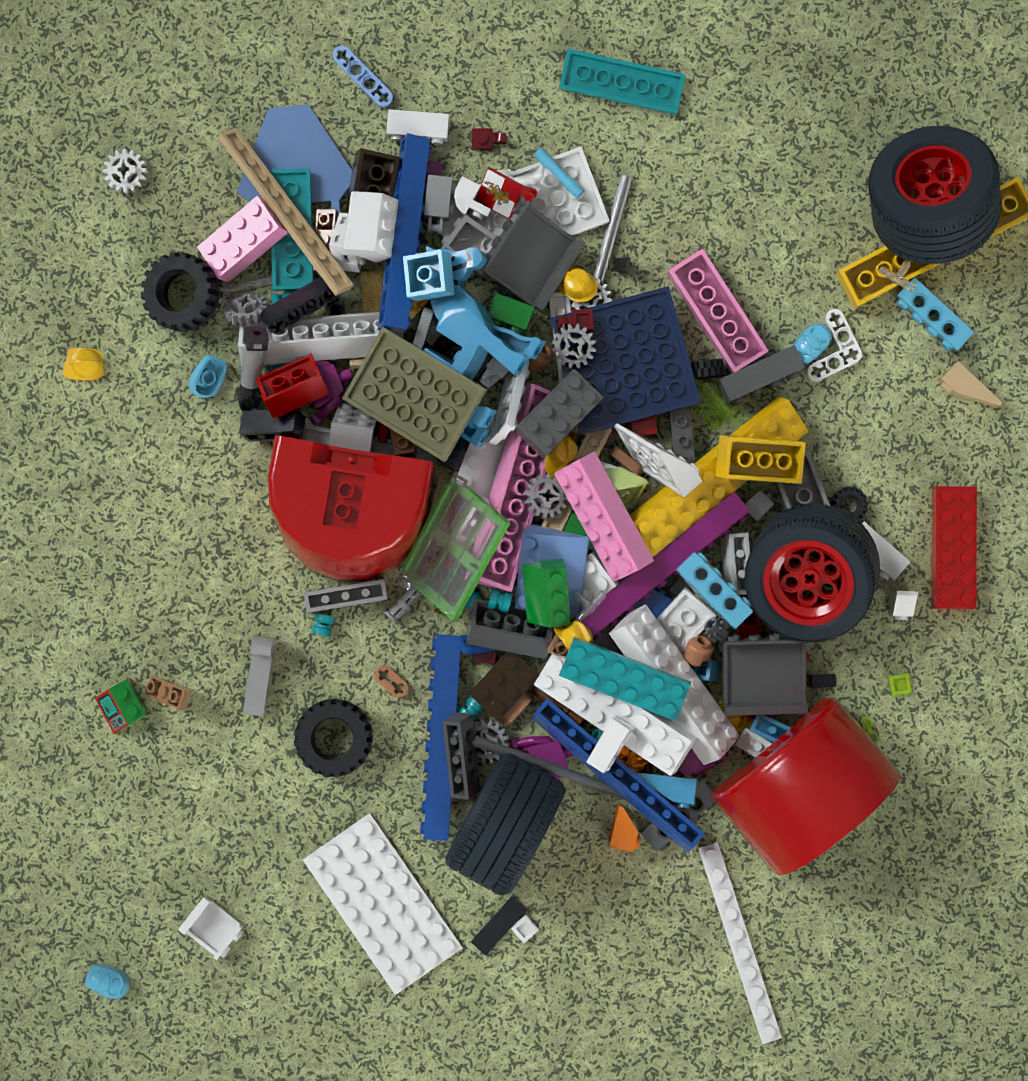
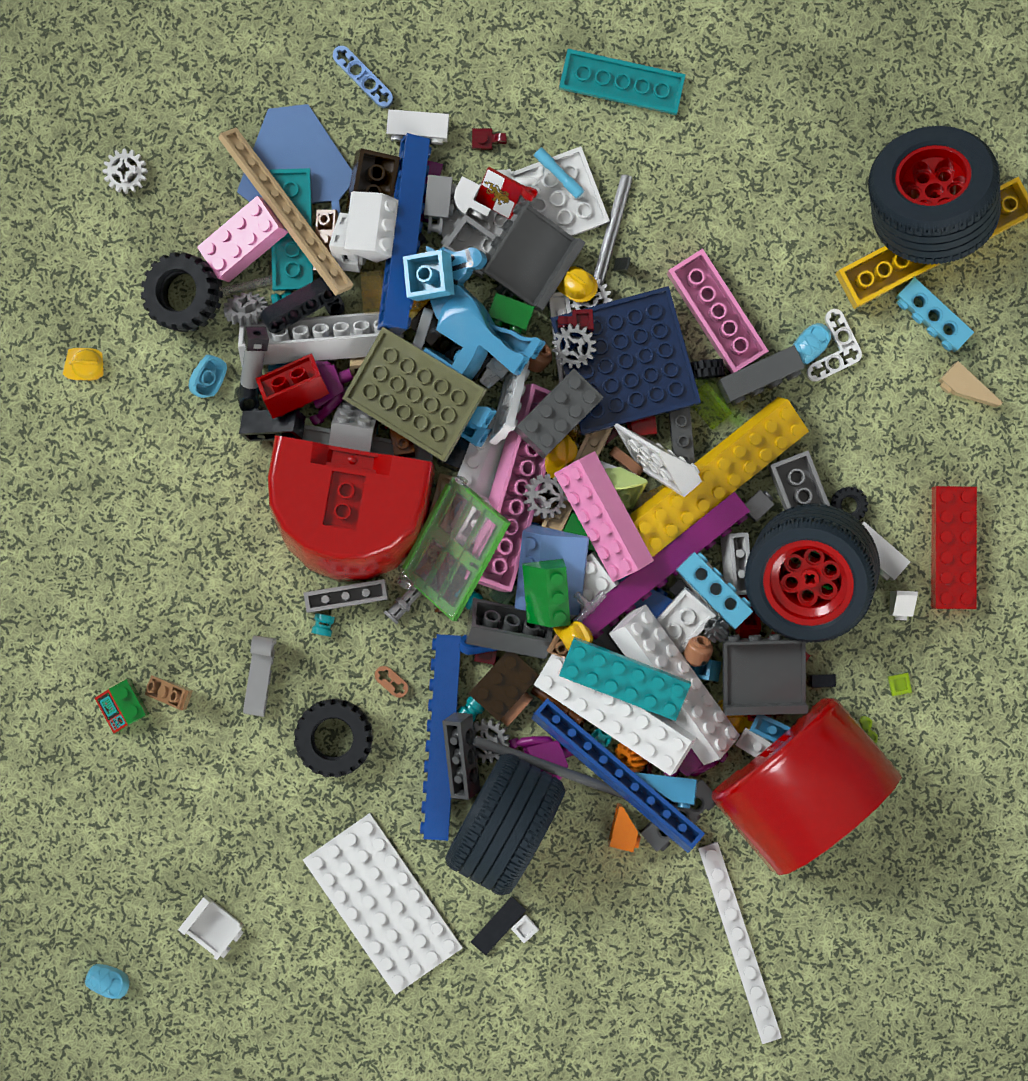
red tile [377,421,388,442] -> none
teal wheel [487,588,512,613] -> none
white piece [587,716,634,773] -> none
yellow brick [716,435,806,484] -> none
clear piece [878,261,917,293] -> none

